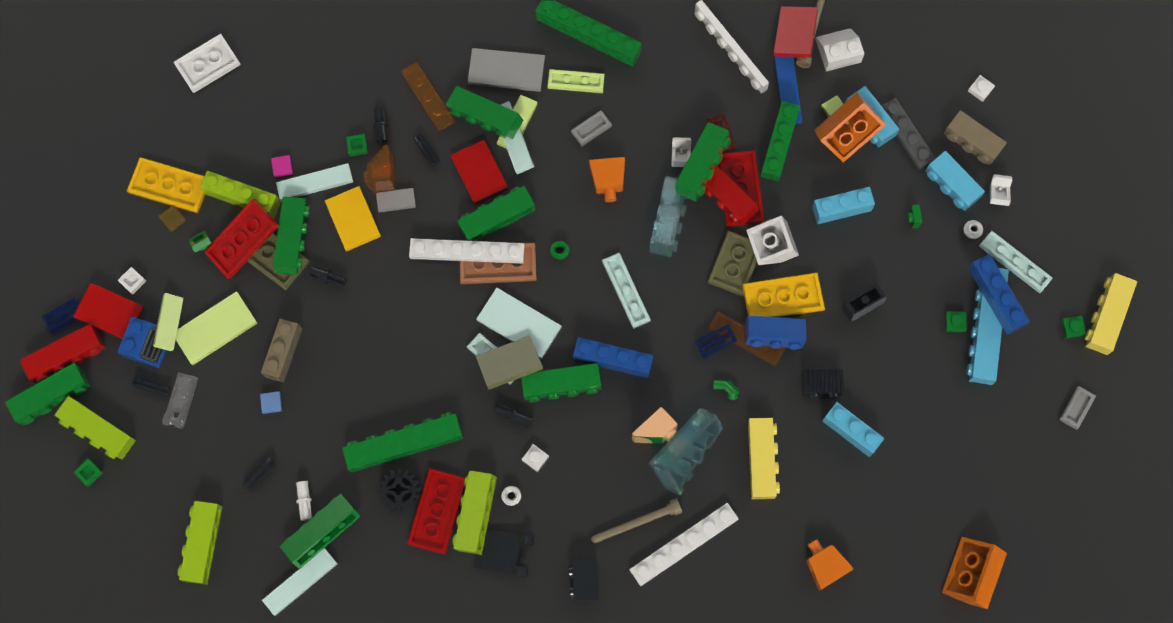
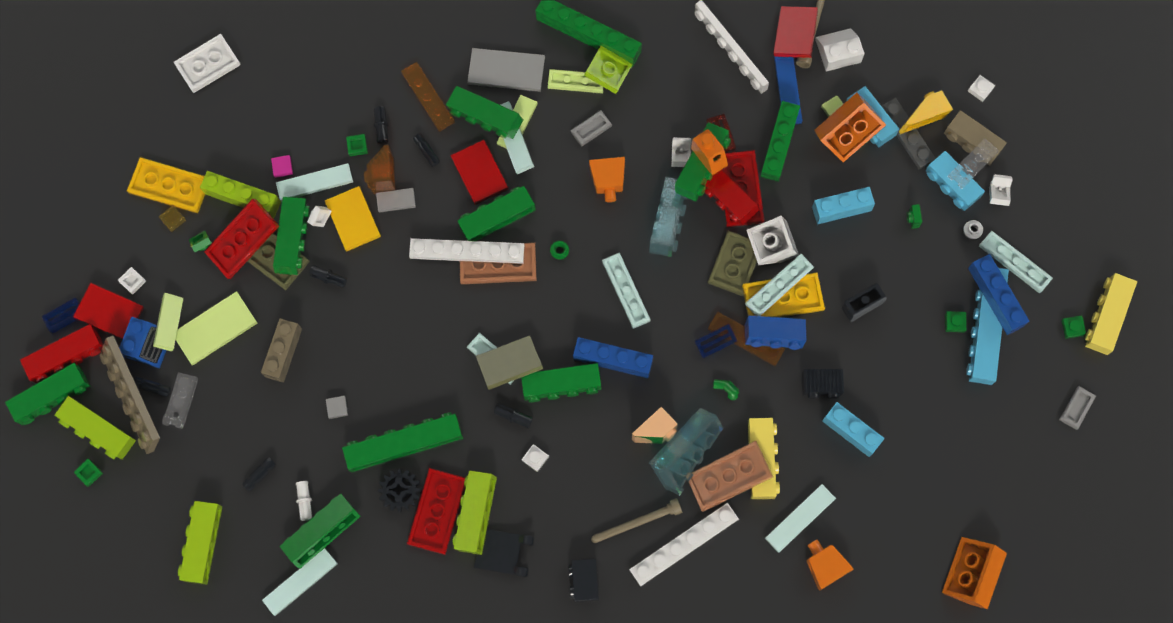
medium blue tile [260,391,282,414] -> none
light aqua tile [476,288,562,359] -> none
white plate [501,486,521,506] -> none
none -> dark tan plate [100,336,160,454]
none -> white plate [307,206,332,227]
none -> light grey tile [326,396,349,419]
none -> lime plate [584,46,633,94]
none -> nougat tile [686,441,773,512]
none -> orange torso [691,129,728,175]
none -> light aqua tile [745,254,814,316]
none -> light aqua tile [765,484,836,553]
none -> yellow slope [899,91,953,134]
none -> clear plate [948,139,999,189]

